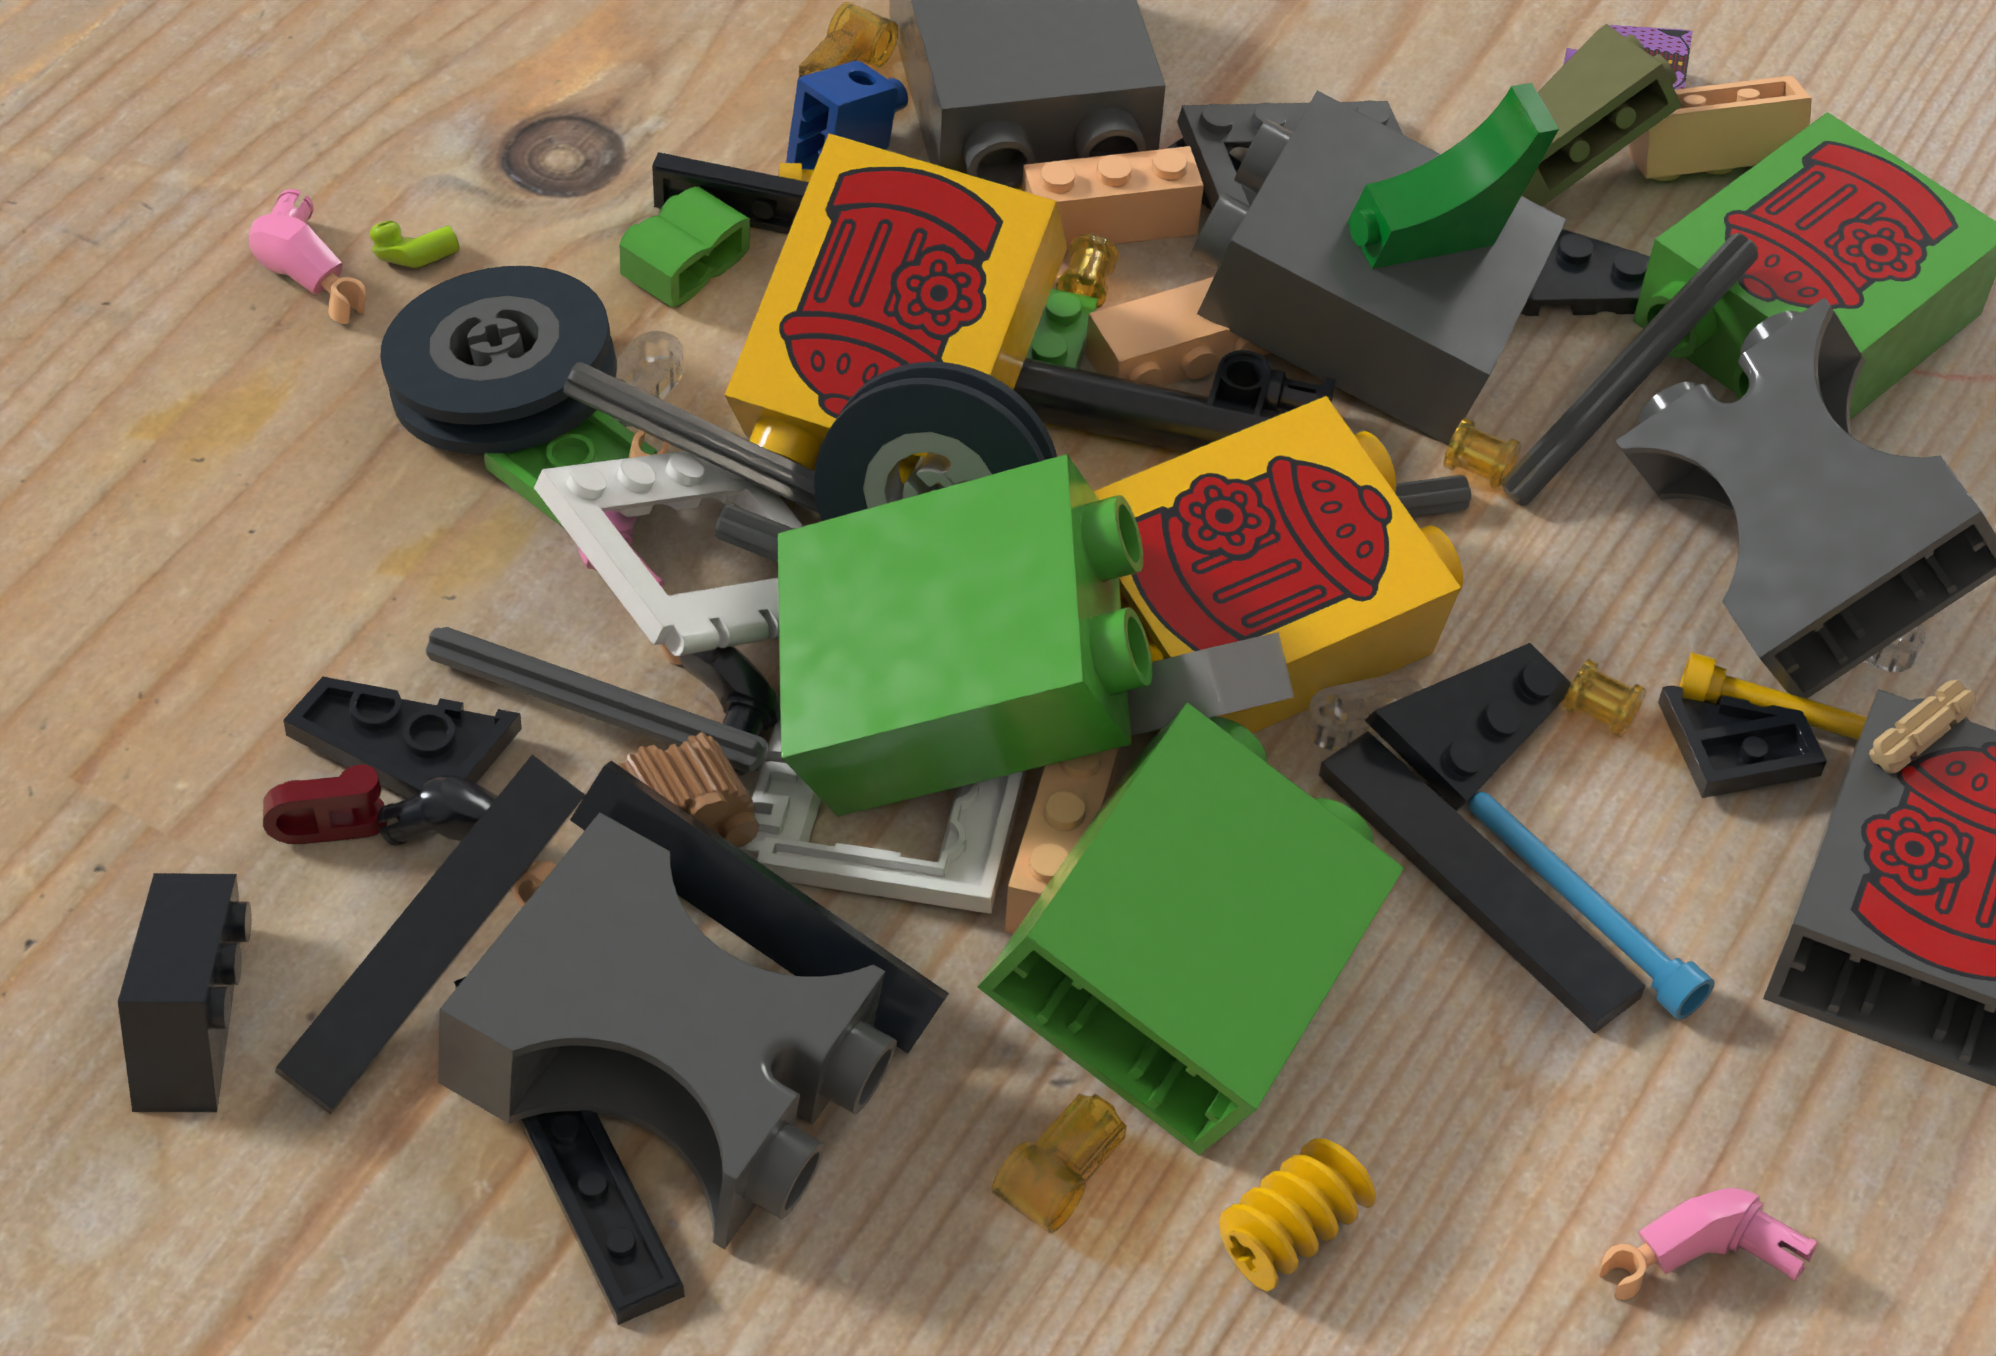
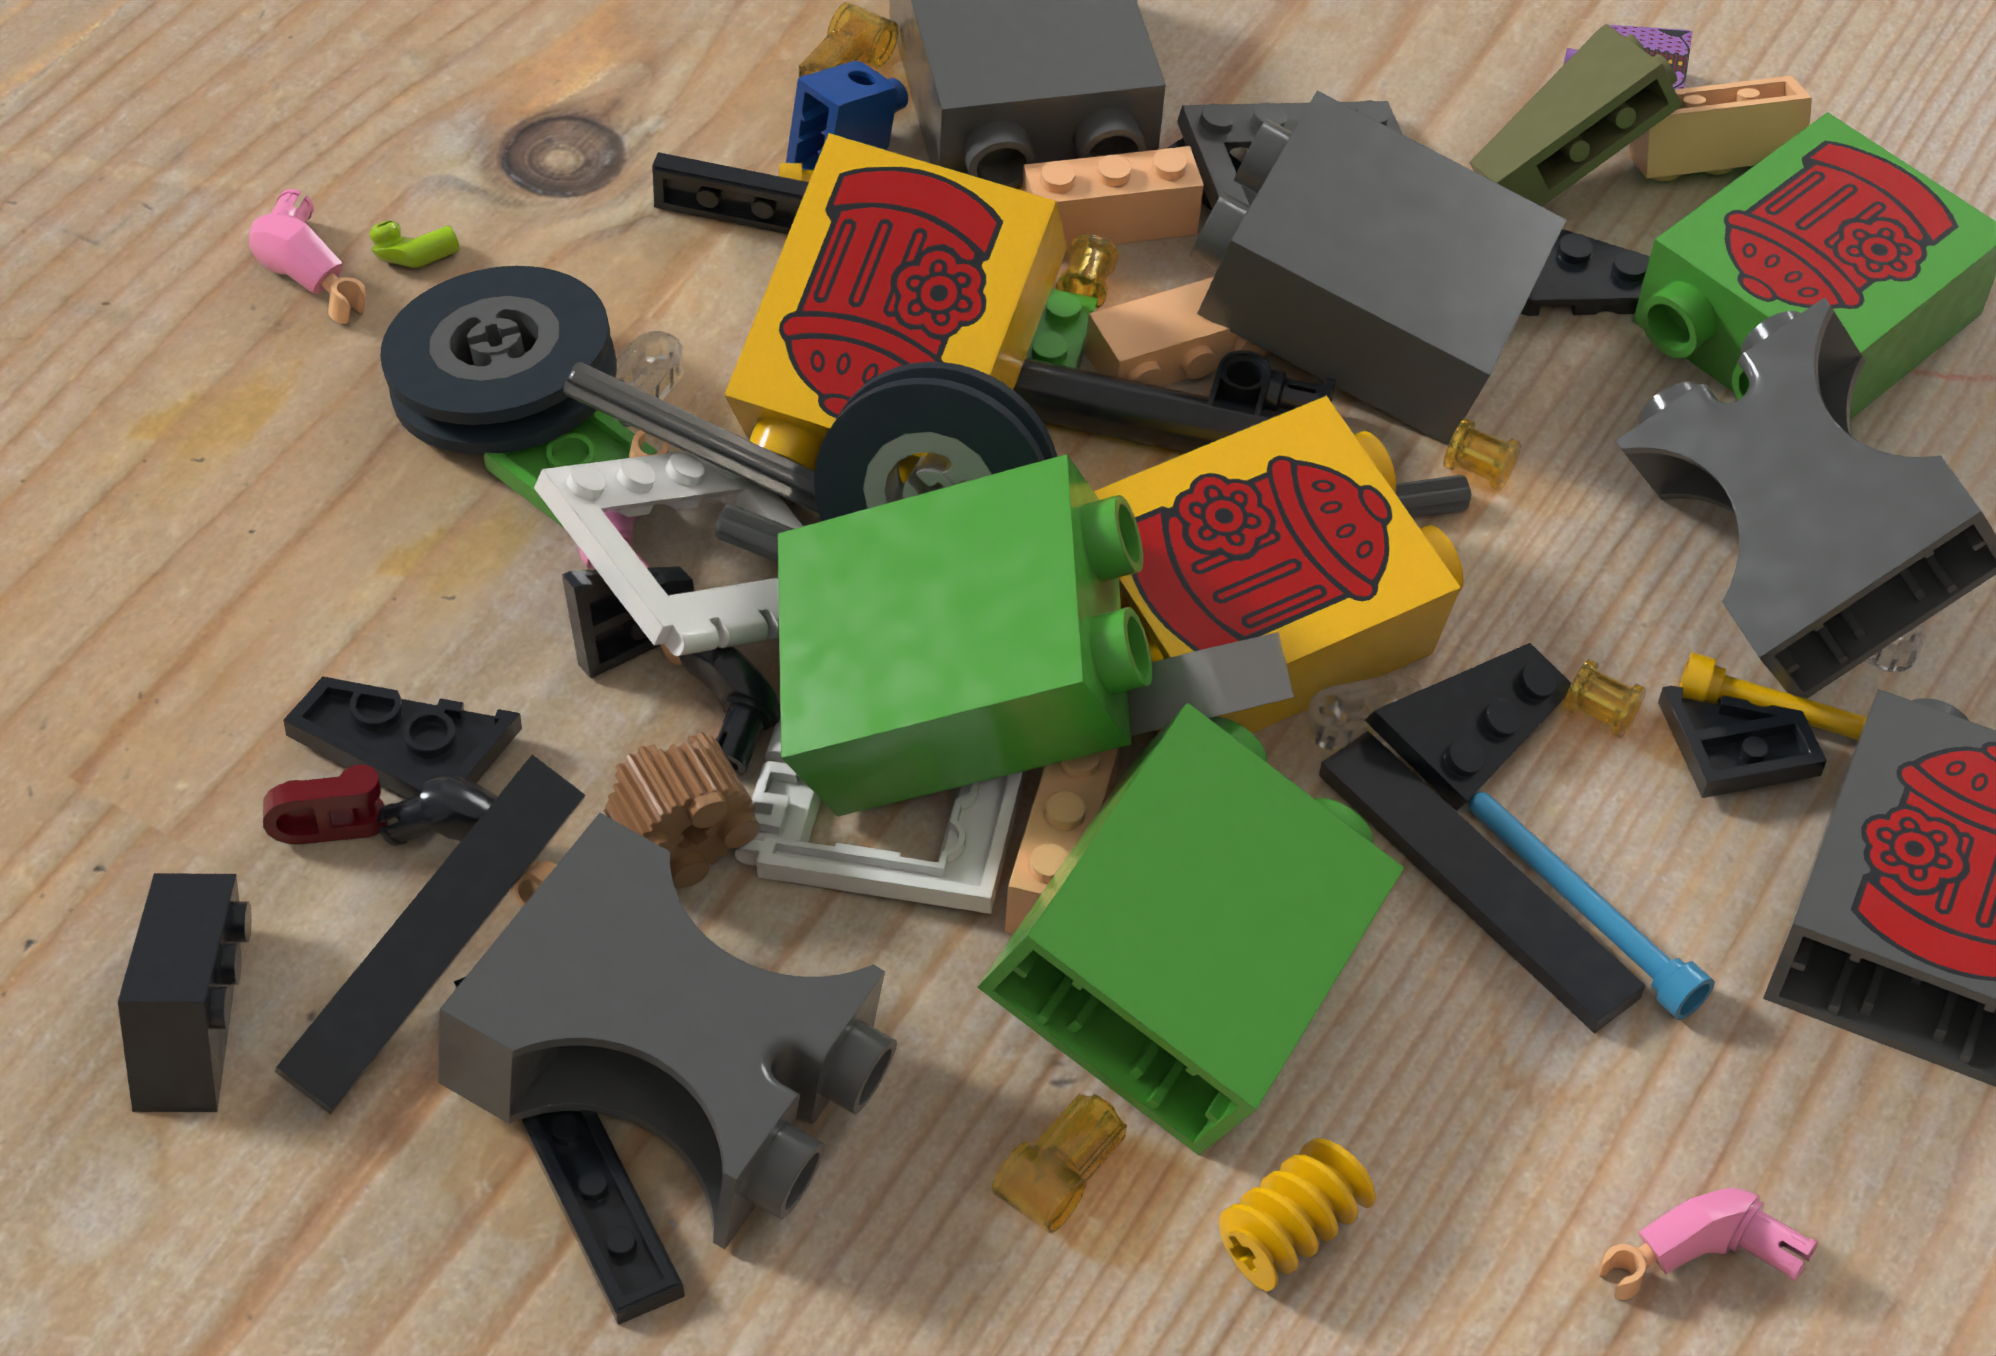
dark grey axle [426,627,768,773] -> none
black tile [570,761,949,1054] -> none
bright green brick [619,186,750,307] -> none
green arch [1347,83,1559,269] -> none
dark grey axle [1501,233,1759,506] -> none
tan axle [1869,680,1976,774] -> none
none -> black wing [562,566,695,679]

